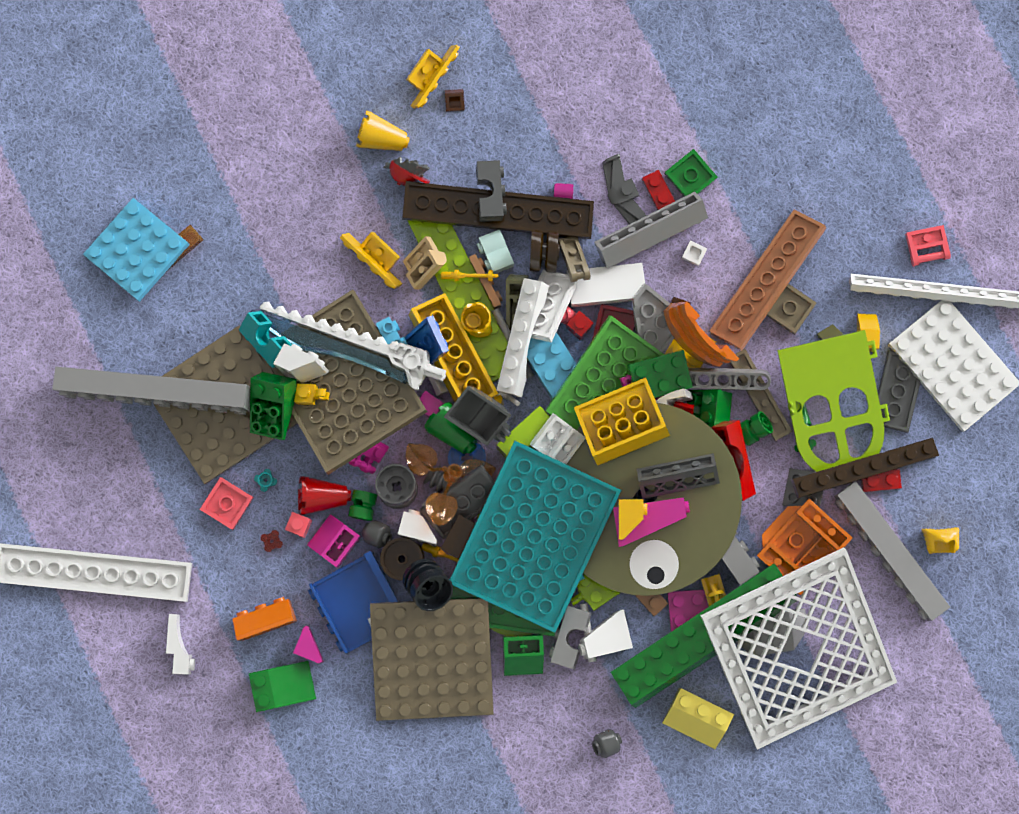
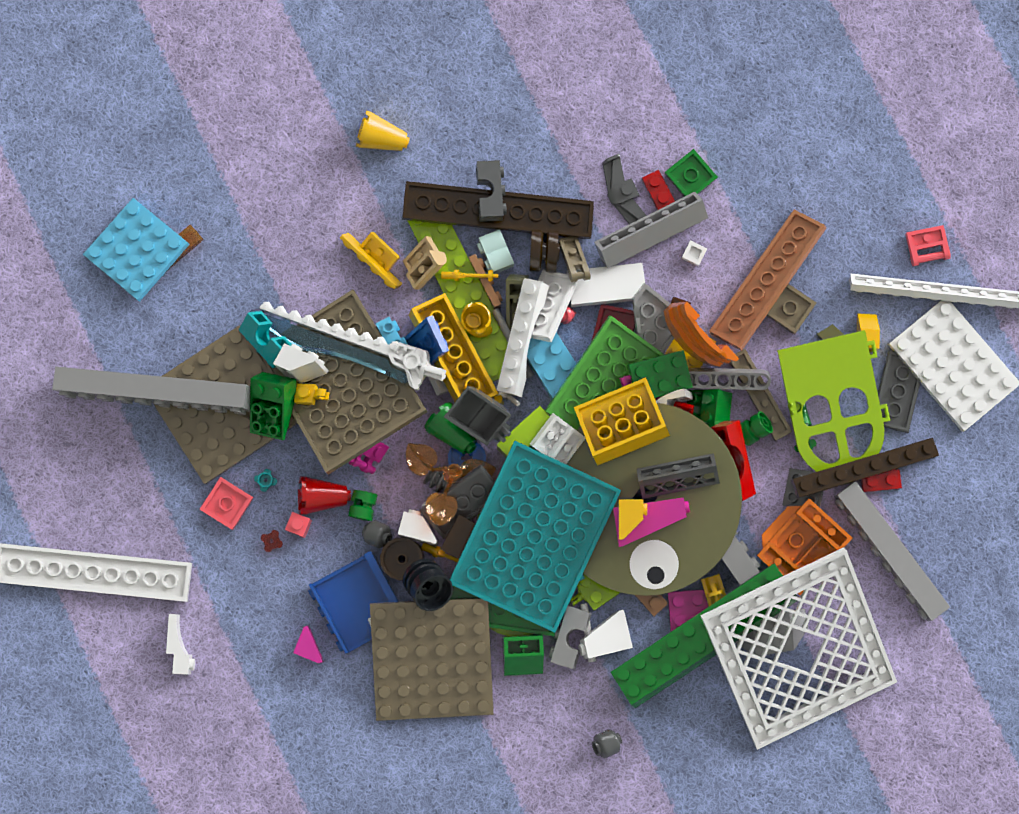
orange slope [232,597,297,641] -> none
green slope [249,661,316,712] -> none
dark pink slope [307,514,361,568] -> none
dark grey wheel [375,464,418,509] -> none
hair [383,157,430,186] -> none
yellow bracket [406,45,460,108] -> none
dark pink brick [420,390,444,418] -> none
reddish brown slope [445,89,465,112] -> none
dark pink brick [554,183,574,199] -> none
red brick [566,310,594,340] -> none
light yellow slope [662,688,734,749] -> none
yellow hair [921,527,959,554] -> none

